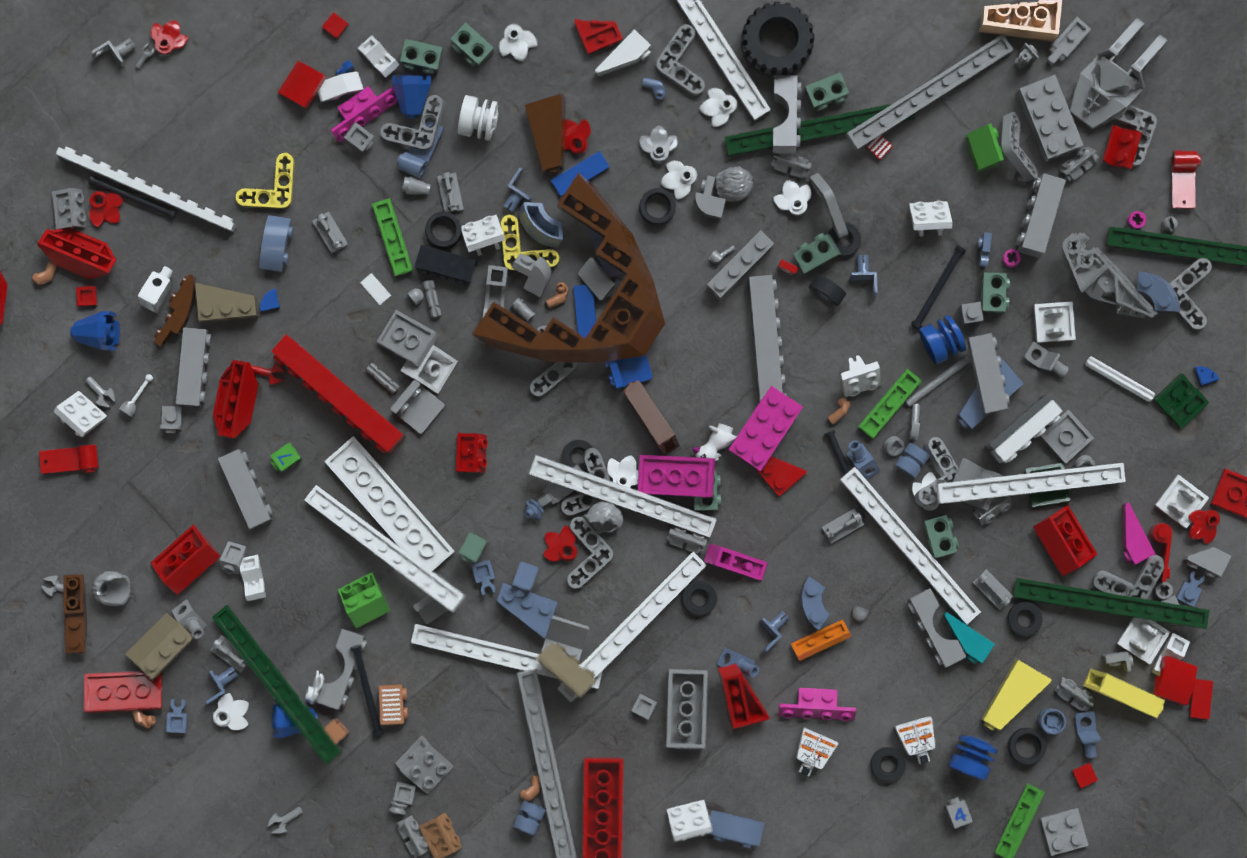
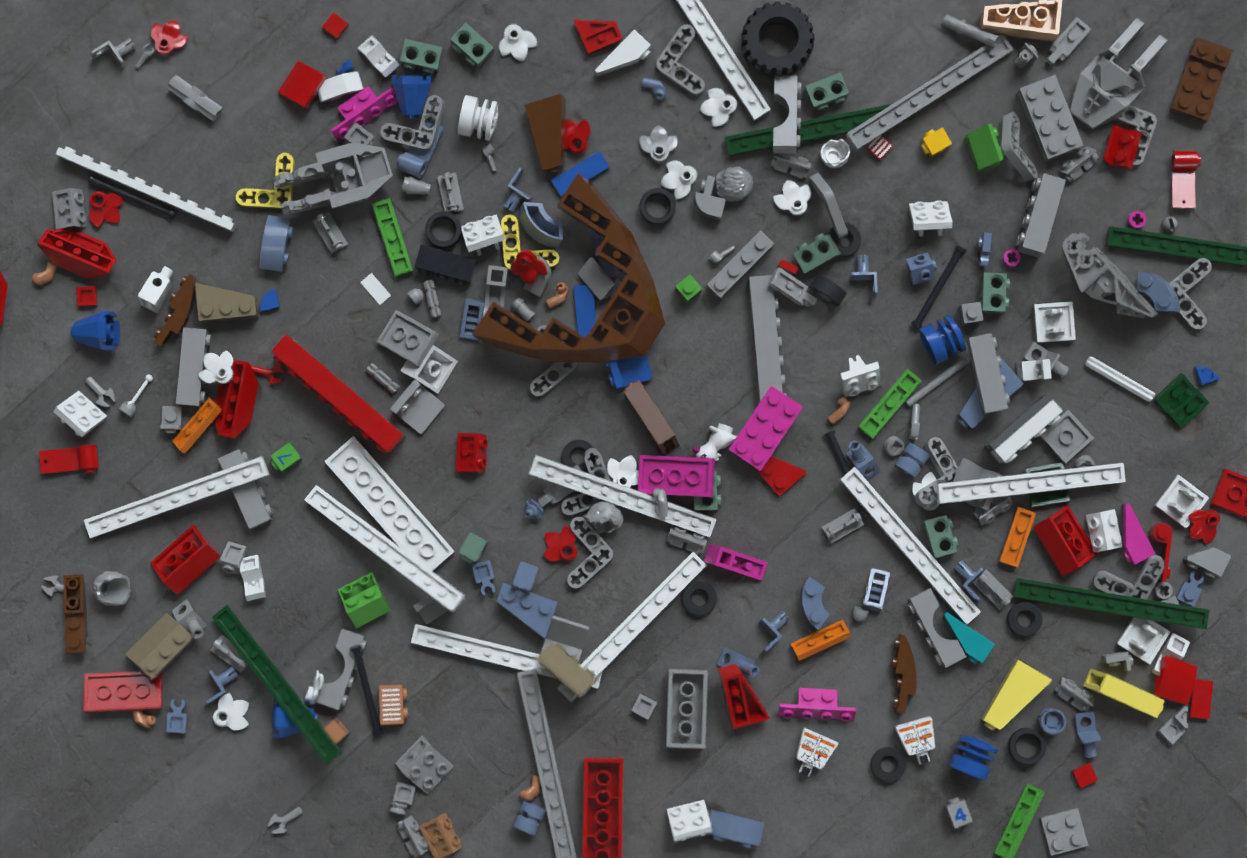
none -> white plate [84,457,269,538]
none -> light grey piece [167,75,223,122]
none -> orange plate [172,398,222,454]
none -> white plate [199,351,234,384]
none -> light grey connector [272,142,393,215]
none -> sand blue slope [460,298,485,341]
none -> light grey hand [483,144,496,172]
none -> red plate [510,249,548,285]
none -> light grey arm [653,488,668,518]
none -> bright green brick [675,274,702,303]
none -> light grey hinge [768,267,817,307]
none -> white hair [820,139,850,168]
none -> slope [862,568,890,612]
none -> reddish brown slope [891,634,916,714]
none -> sand blue brick [906,253,937,285]
none -> yellow brick [920,127,952,158]
none -> light grey pin [942,14,999,47]
none -> sand blue bracket [954,560,983,603]
none -> orange plate [999,507,1036,568]
none -> white slope [1016,359,1052,381]
none -> white bracket [1086,509,1123,552]
none -> light grey slope [1157,706,1188,745]
none -> reddish brown piece [1169,37,1233,123]

